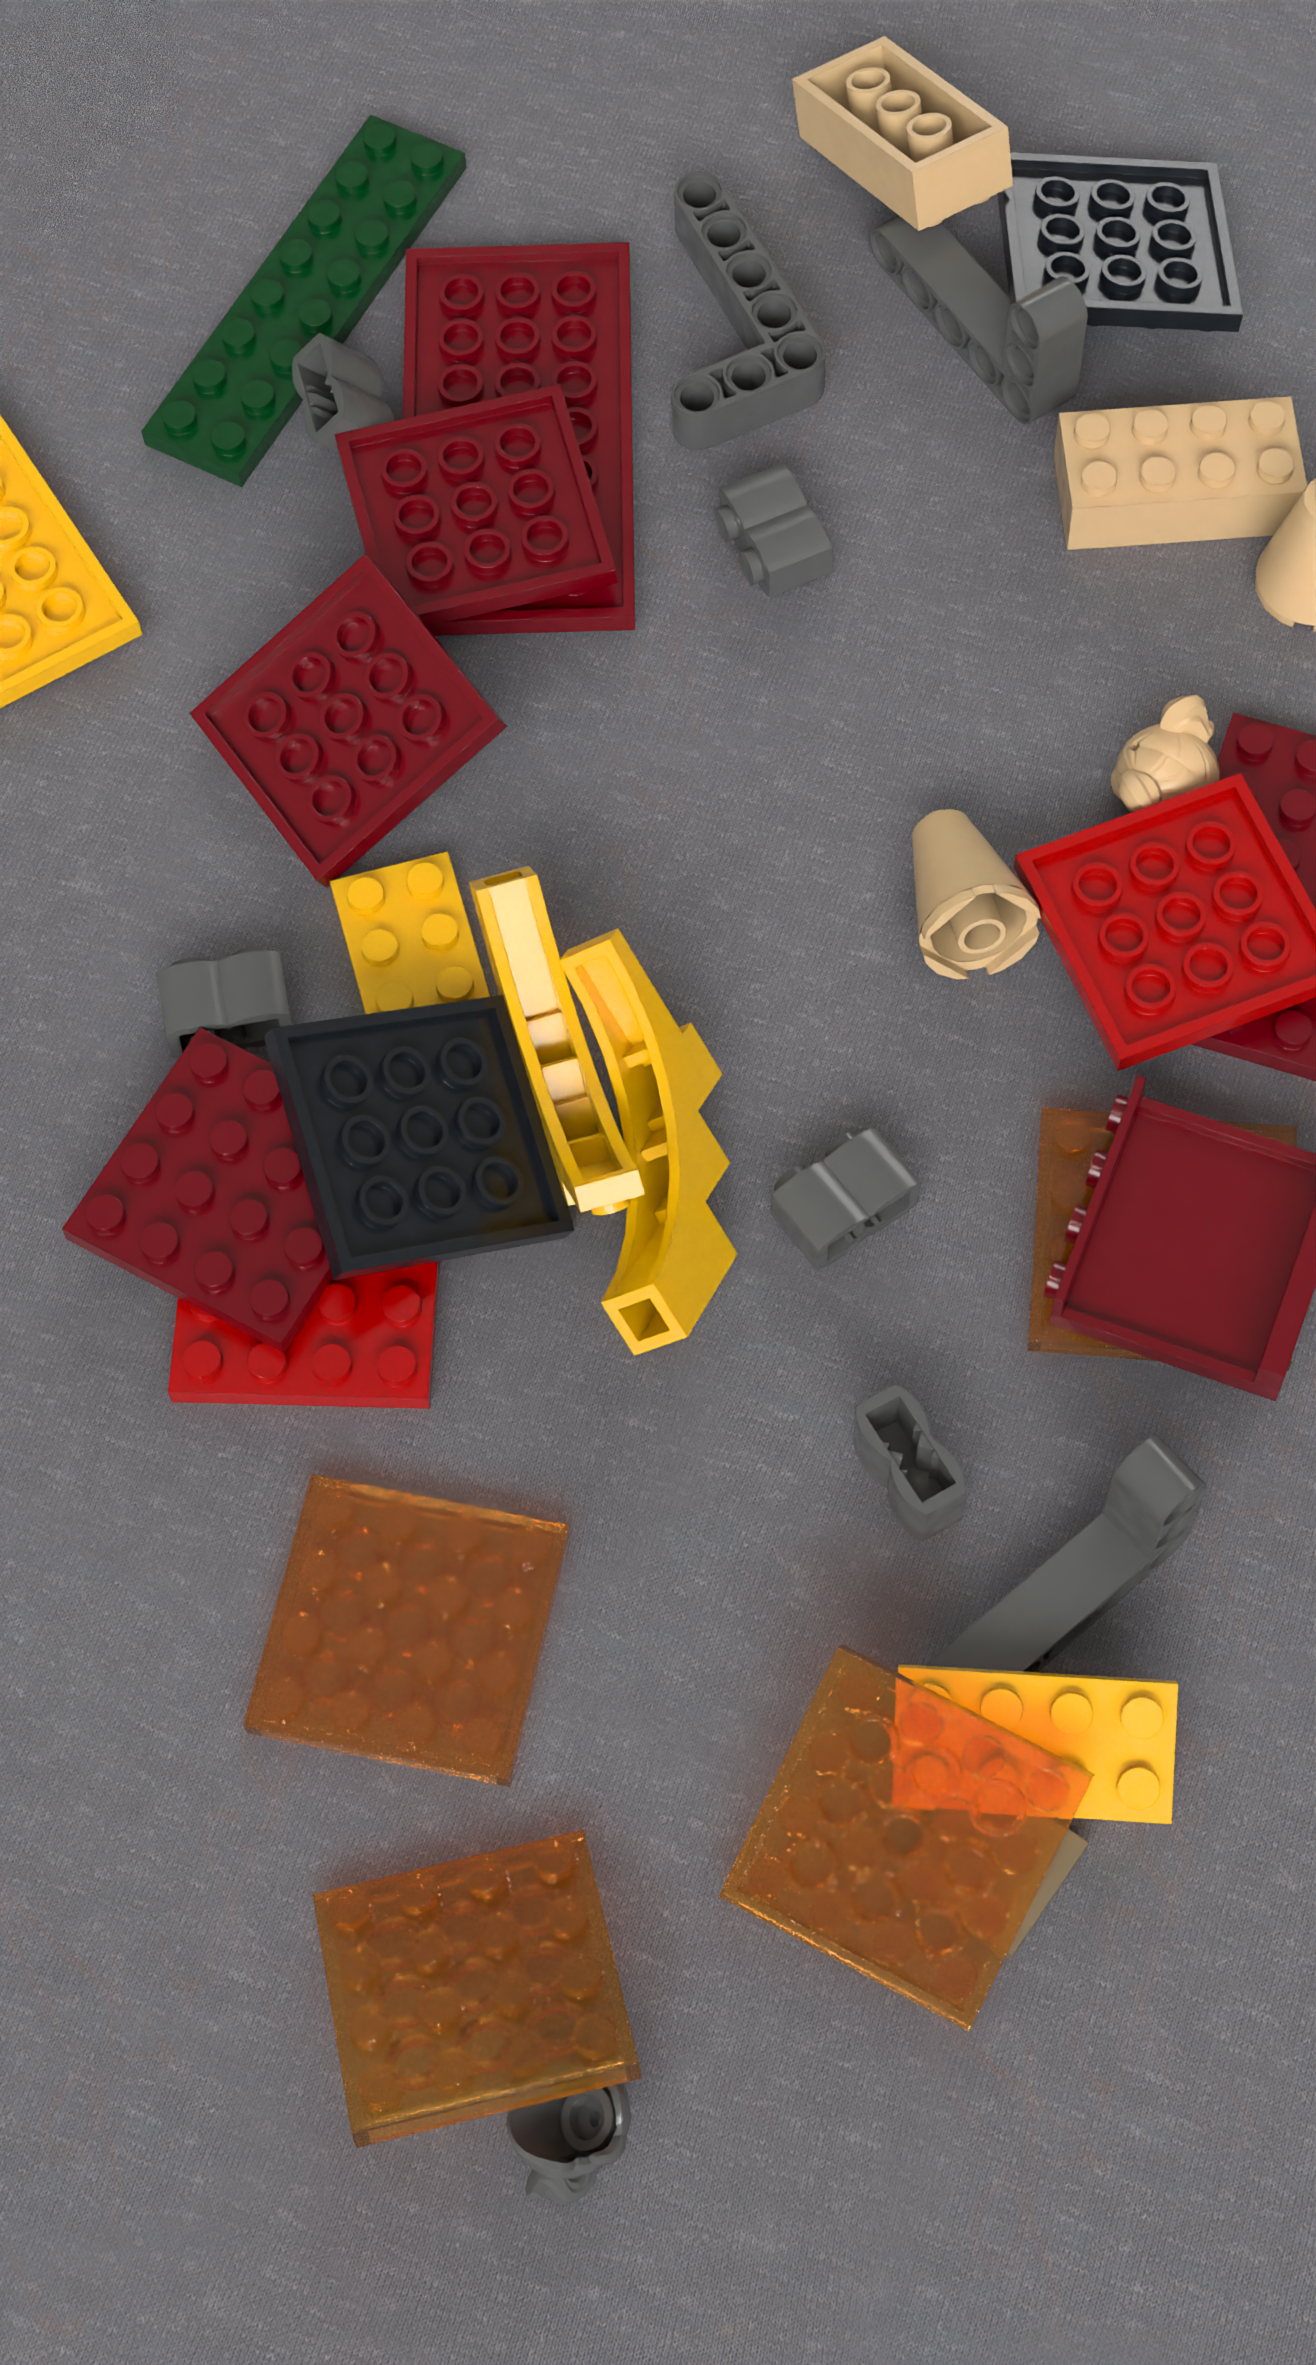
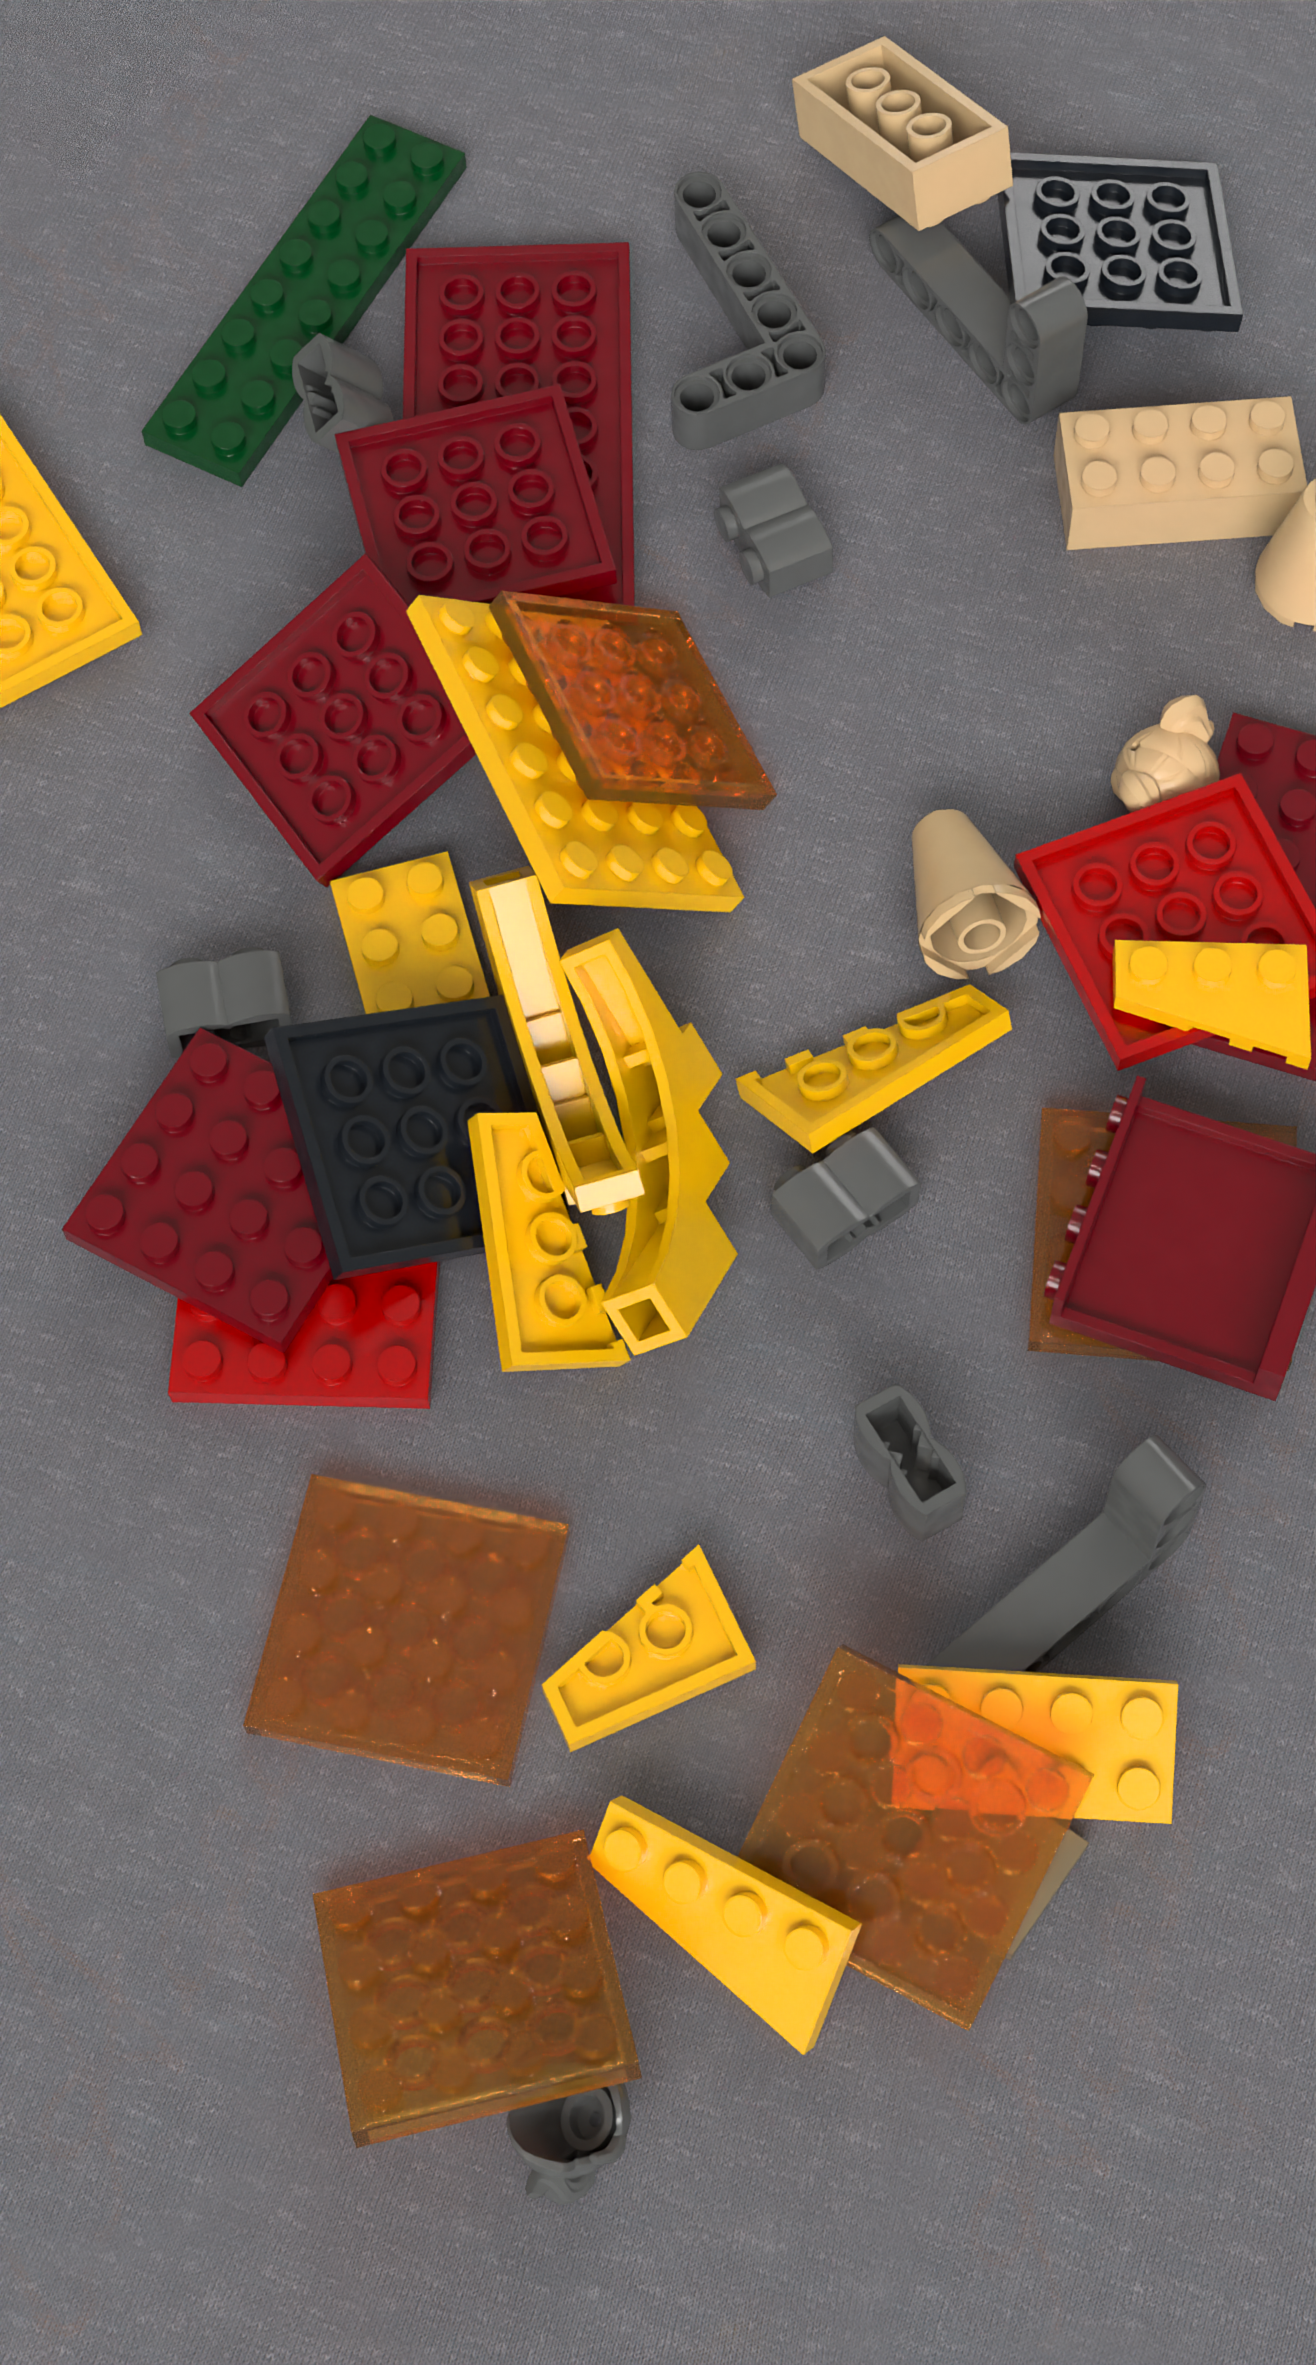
none -> yellow plate [406,595,745,912]
none -> yellow wing [467,1112,631,1372]
none -> clear orange plate [489,591,777,810]
none -> yellow wing [542,1544,756,1752]
none -> yellow wing [587,1795,862,2055]
none -> yellow wing [735,984,1012,1154]
none -> yellow wing [1113,940,1311,1070]

